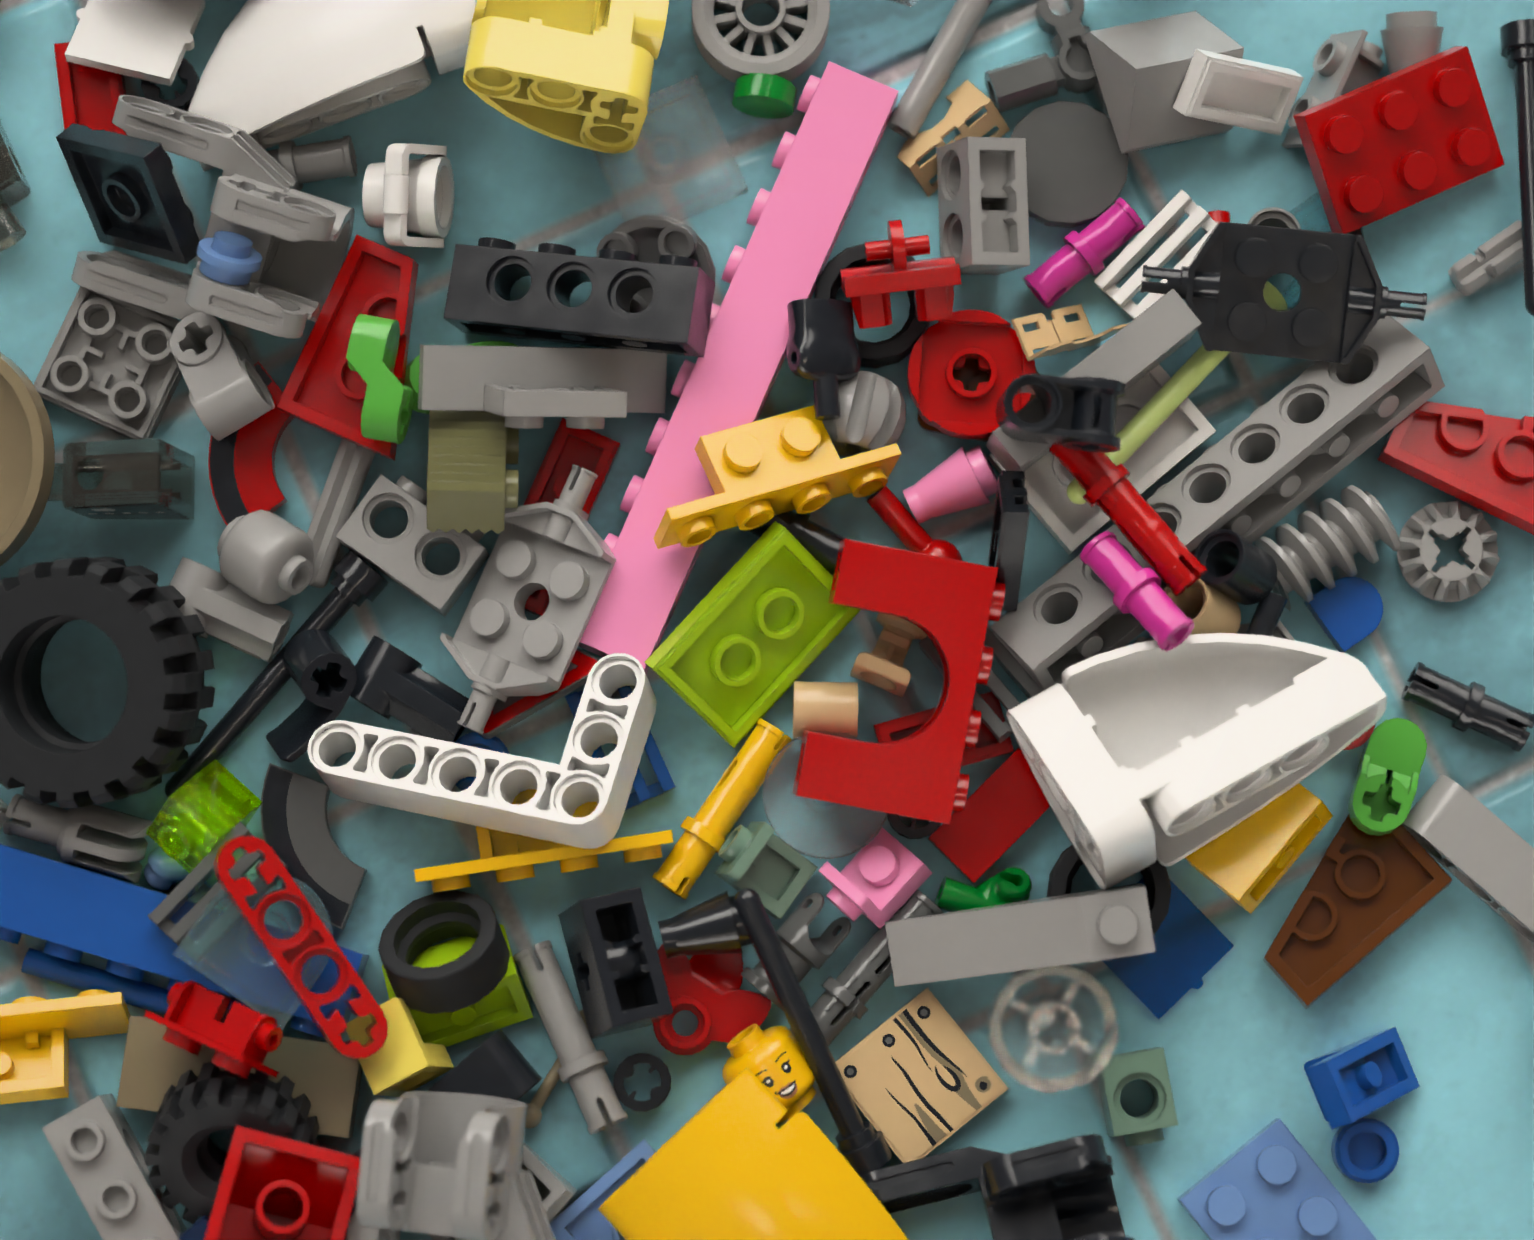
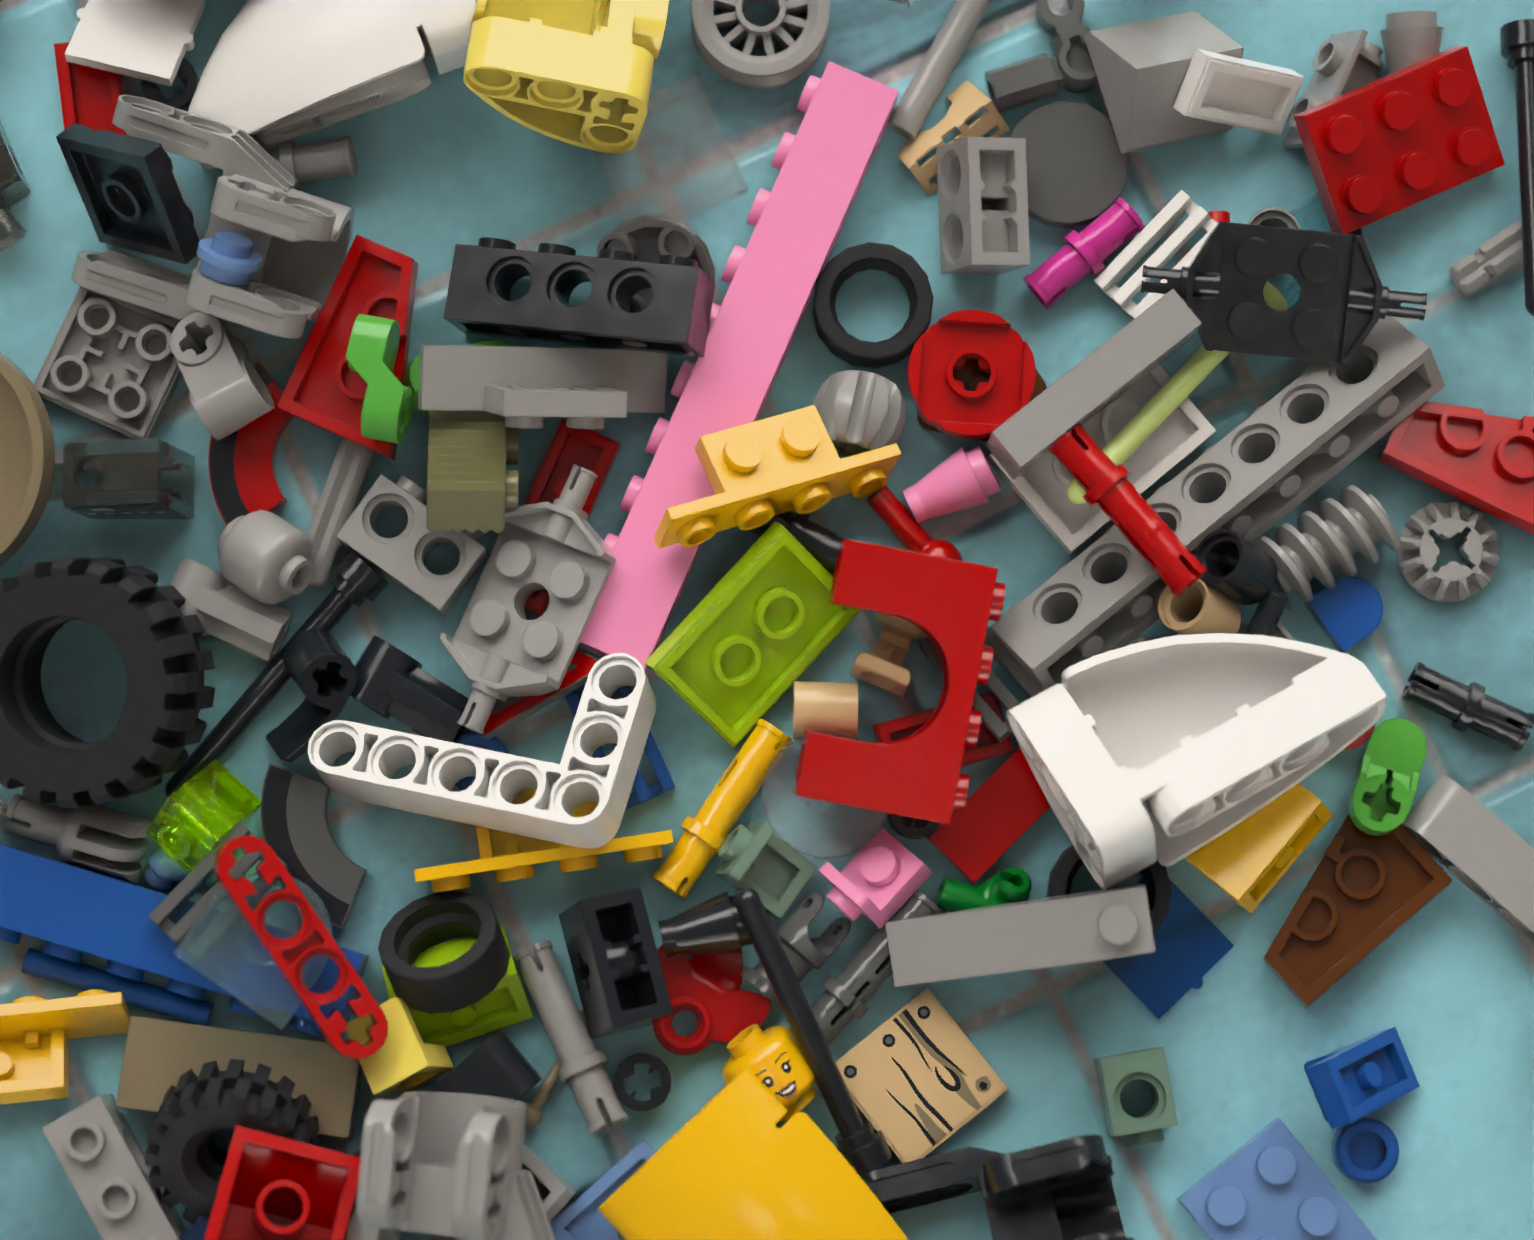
red hinge [144,980,283,1079] -> none
white piece [362,143,454,248] -> none
green tile [732,73,797,119] -> none
black piece [786,298,861,420] -> none
red hips [840,220,961,329] -> none
black tile [987,470,1030,611] -> none
clear cylinder [987,964,1119,1093] -> none
black piece [995,373,1126,452] -> none
tan piece [1011,304,1129,361] -> none
dark pink pin [1080,531,1195,651] -> none

